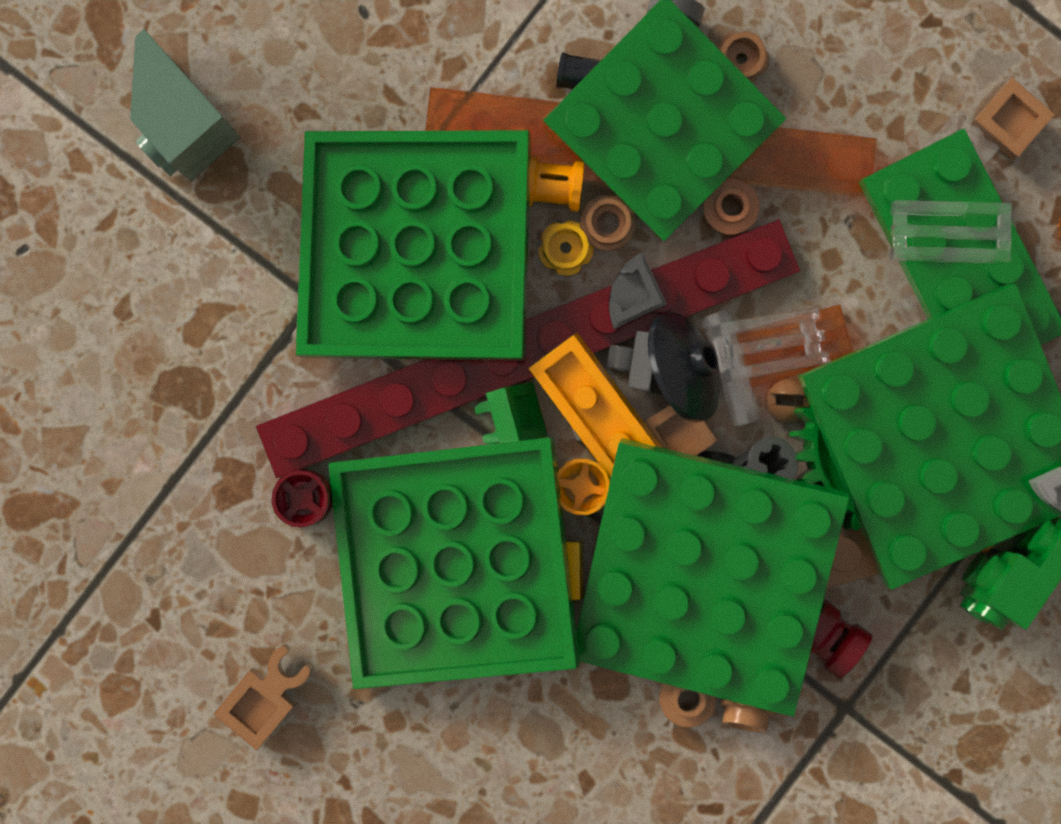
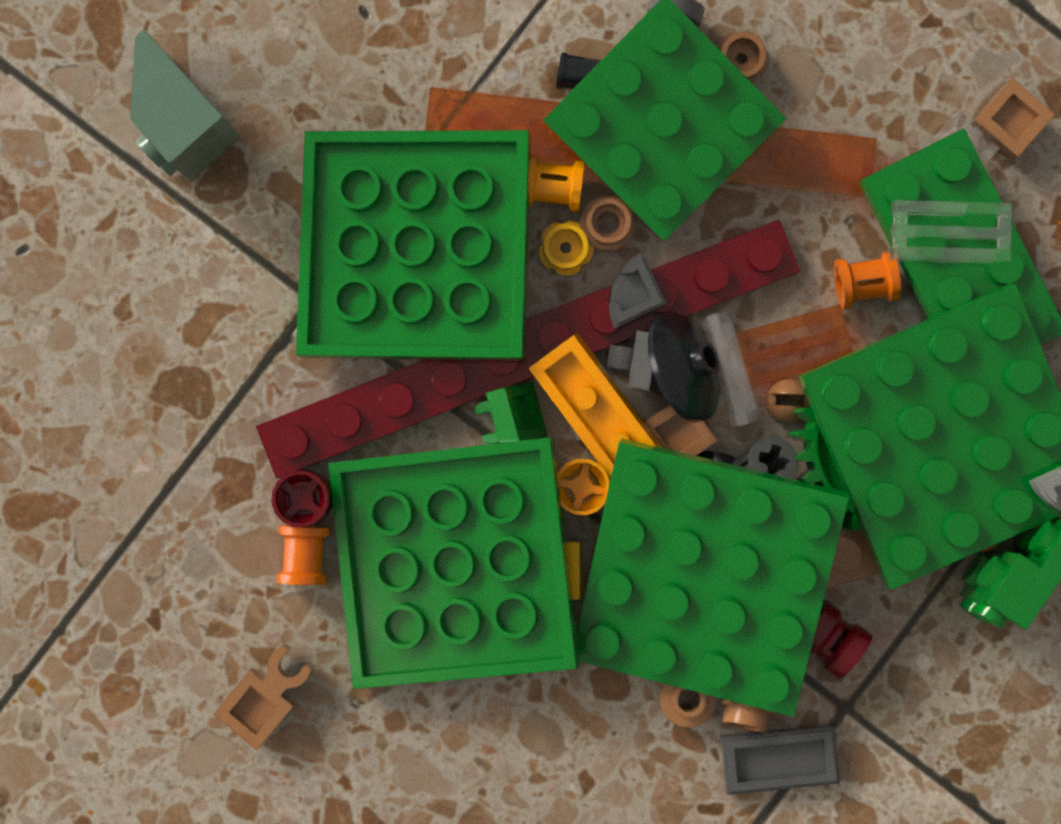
nougat plate [703,178,760,235] -> none
clear tile [711,307,830,383] -> none
none -> orange bush [276,525,330,585]
none -> dark grey tile [720,724,840,795]
none -> orange bush [833,251,901,310]

